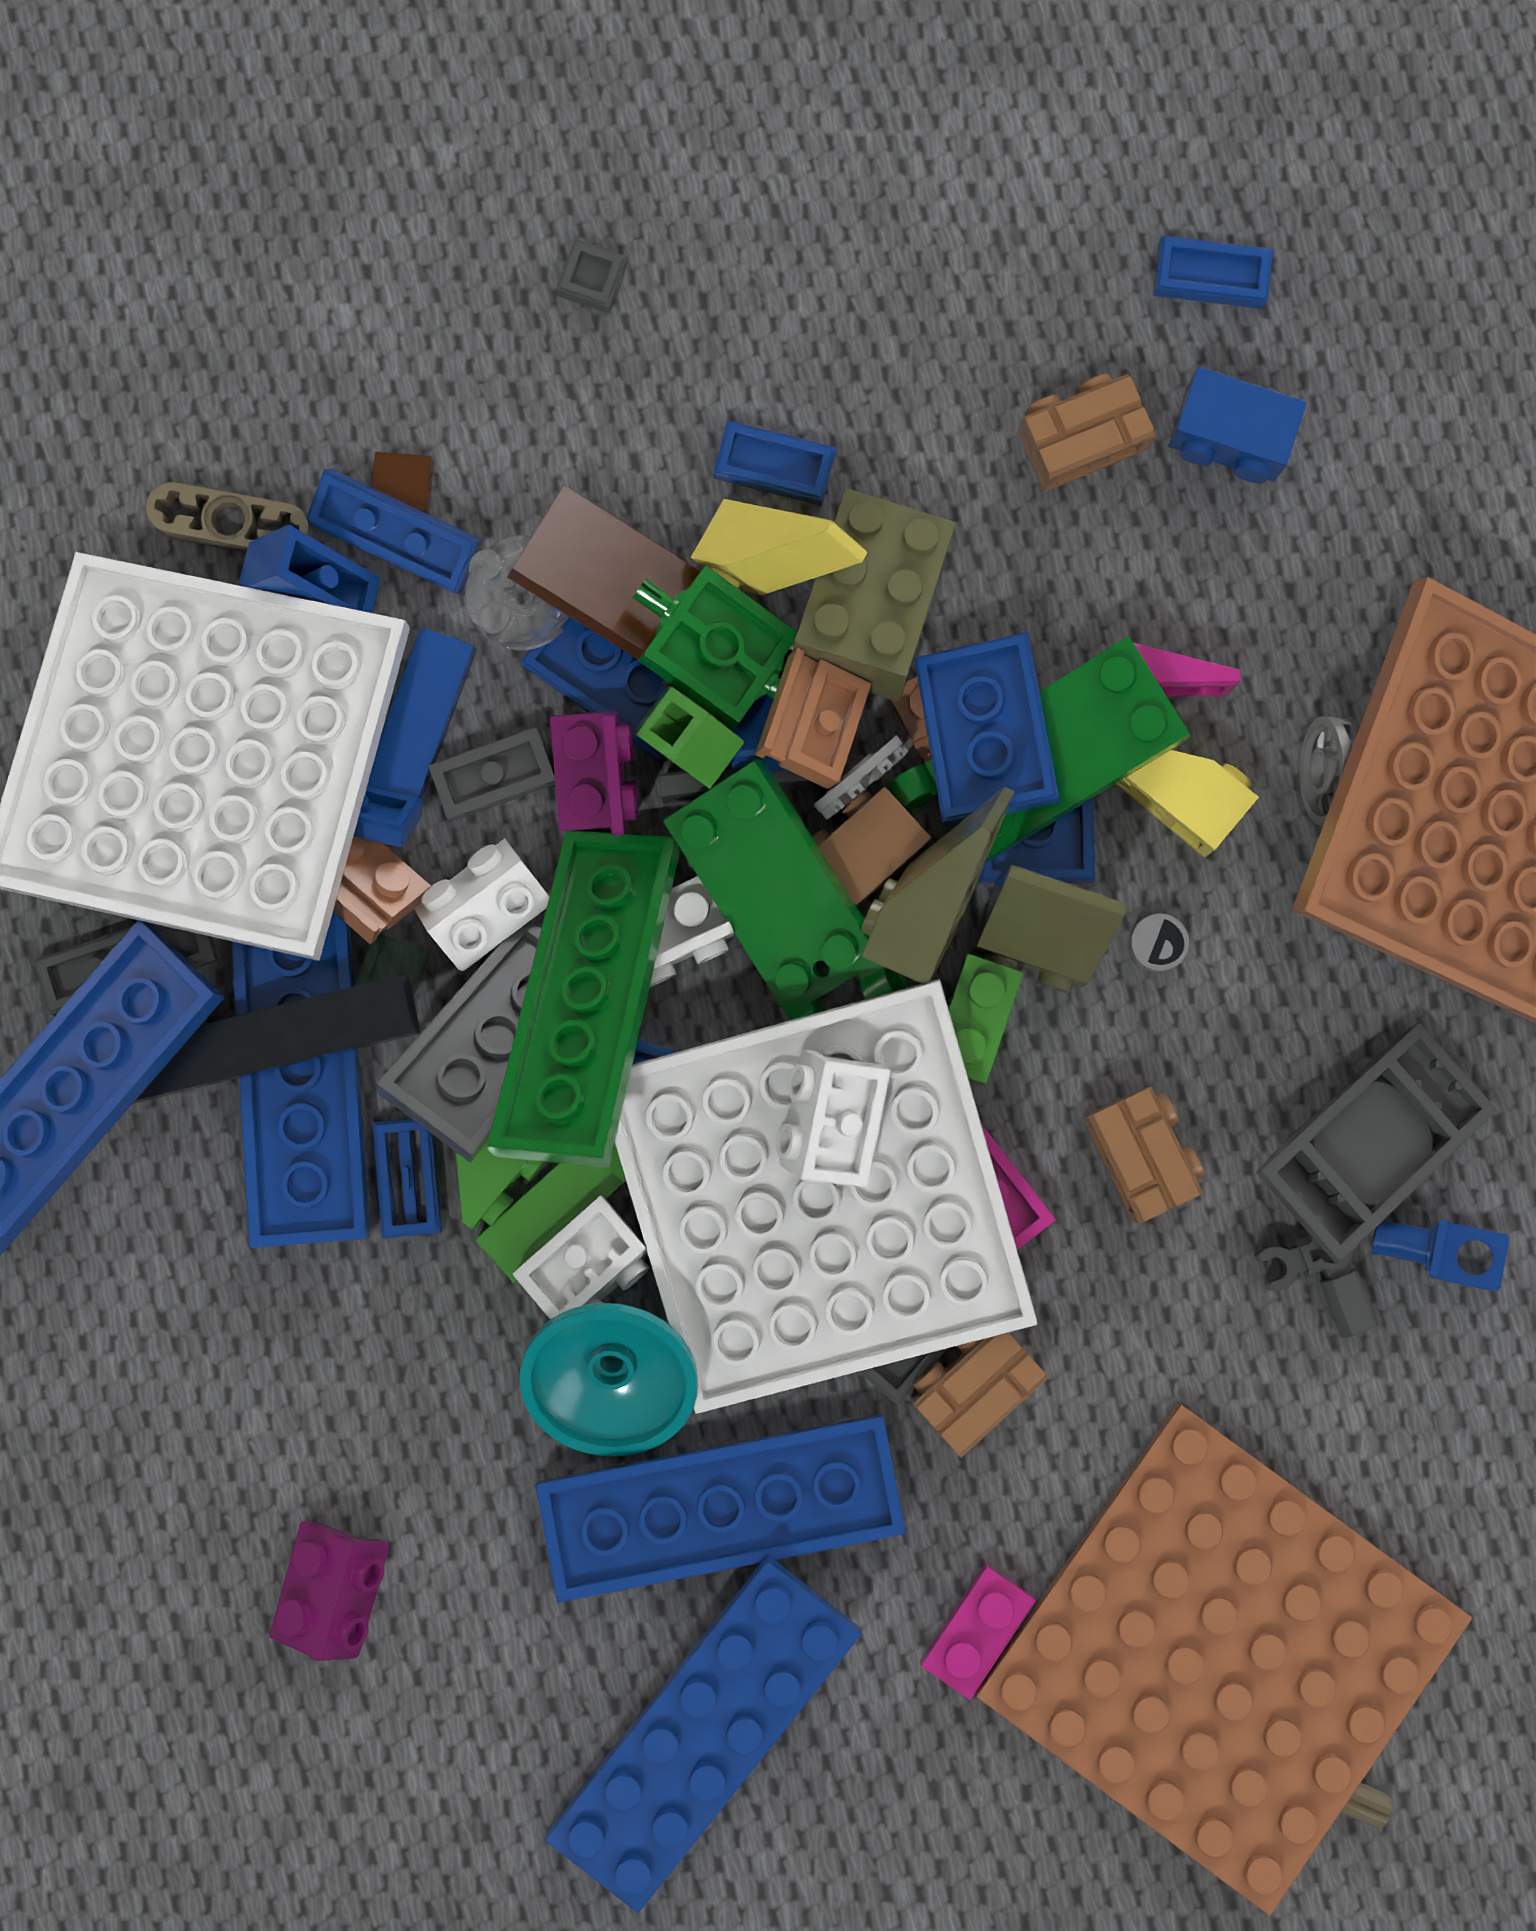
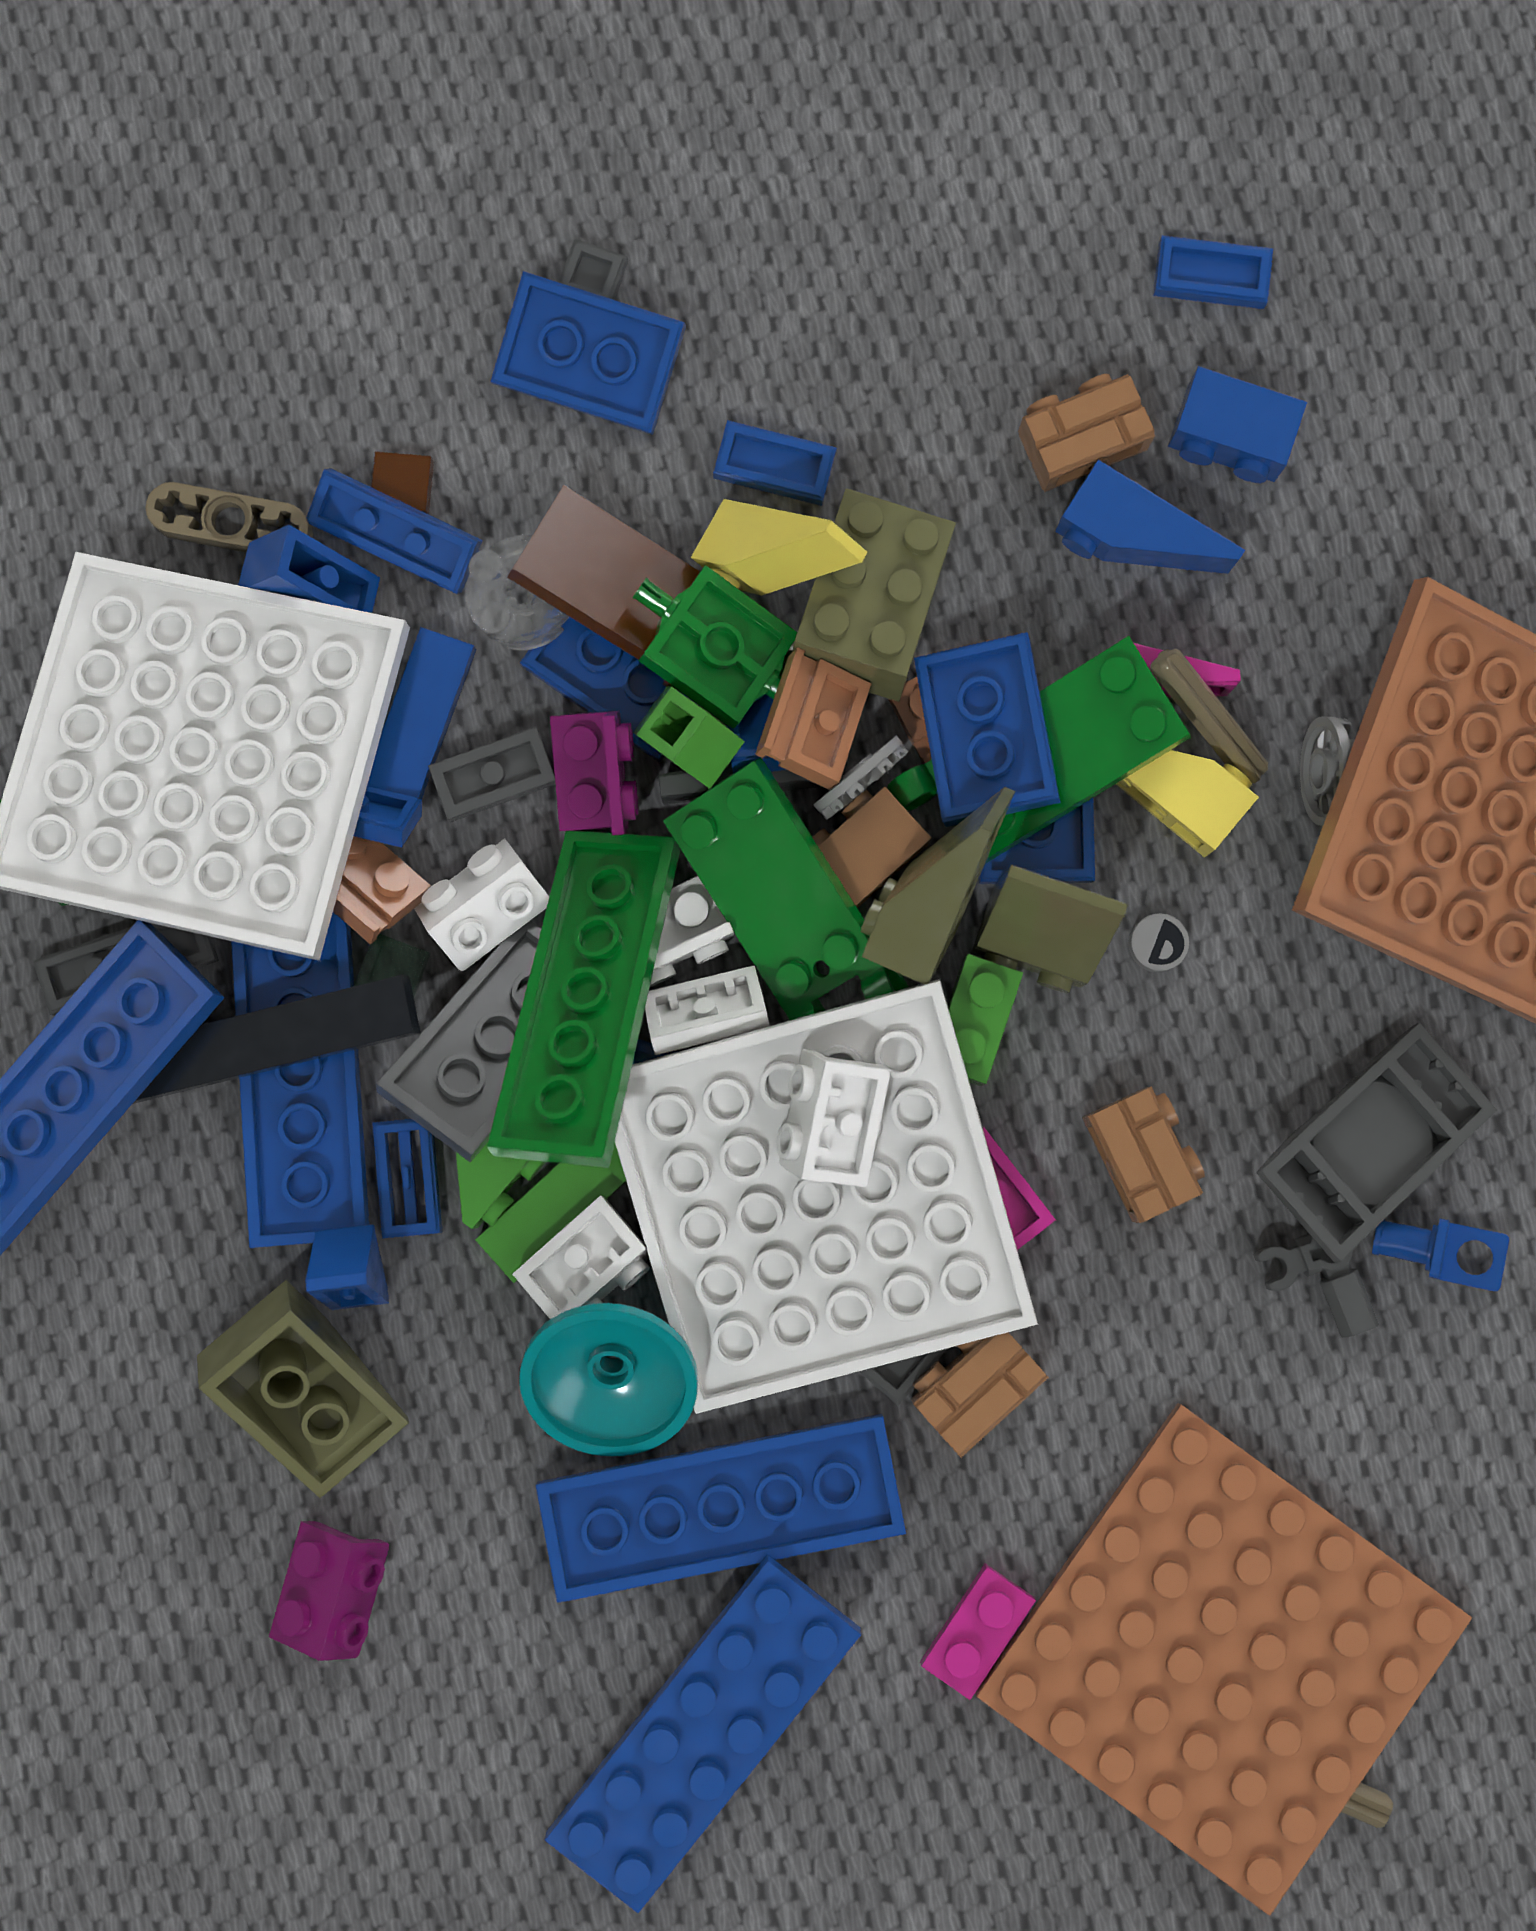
none -> olive slope [197,1280,409,1498]
none -> blue slope [306,1224,389,1310]
none -> blue tile [490,271,686,435]
none -> white bracket [645,965,770,1055]
none -> blue slope [1055,459,1245,574]
none -> dark tan axle [1150,648,1268,784]

